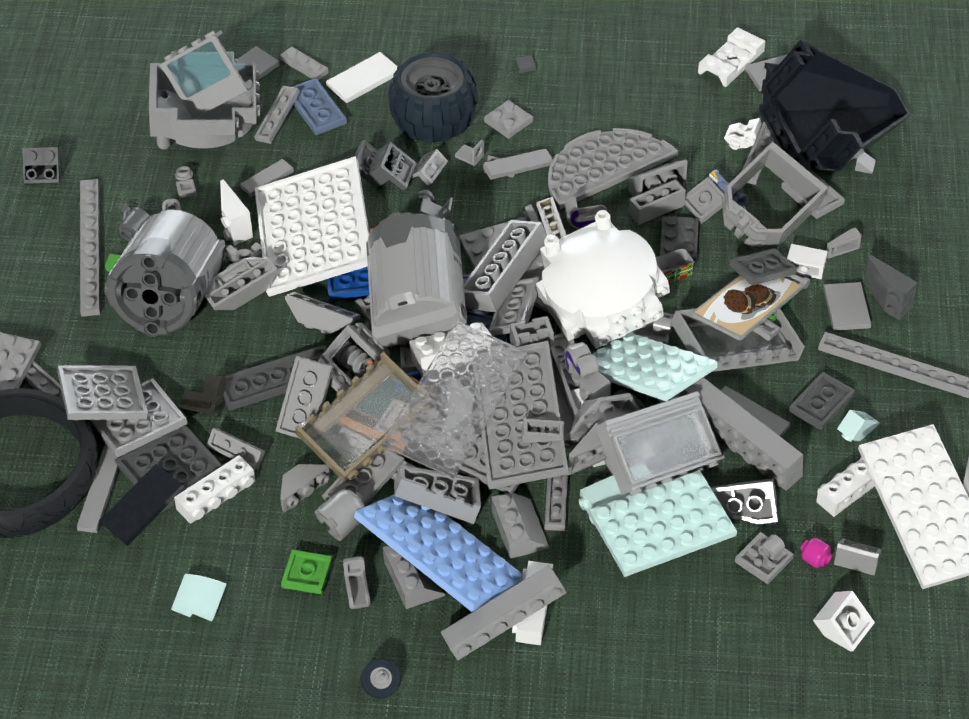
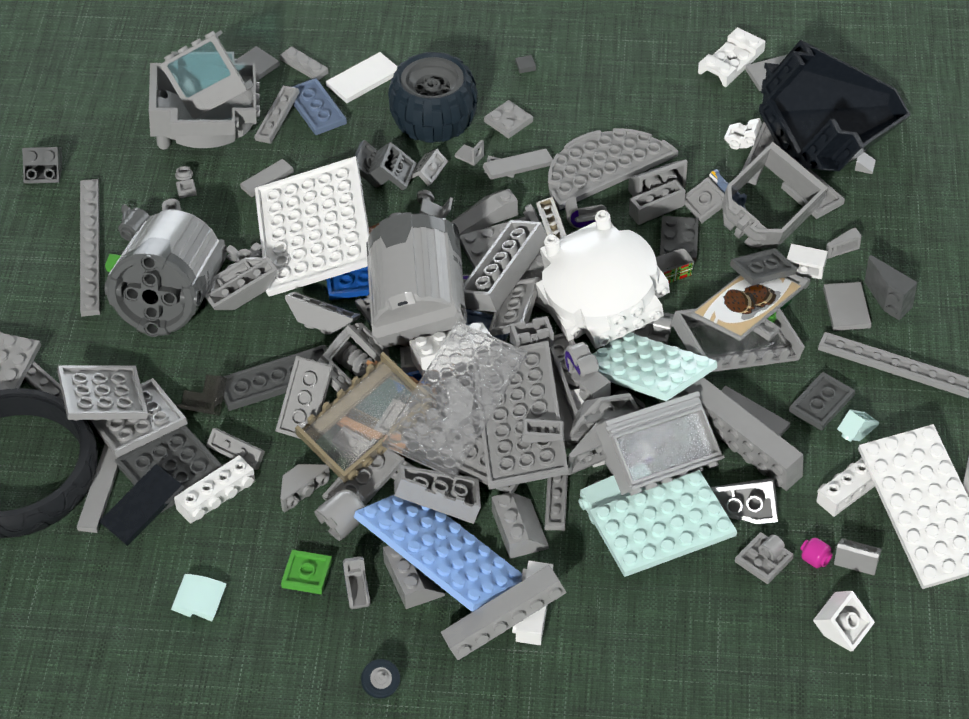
white slope [220,179,253,246] -> none
none -> light grey wedge [451,189,518,235]

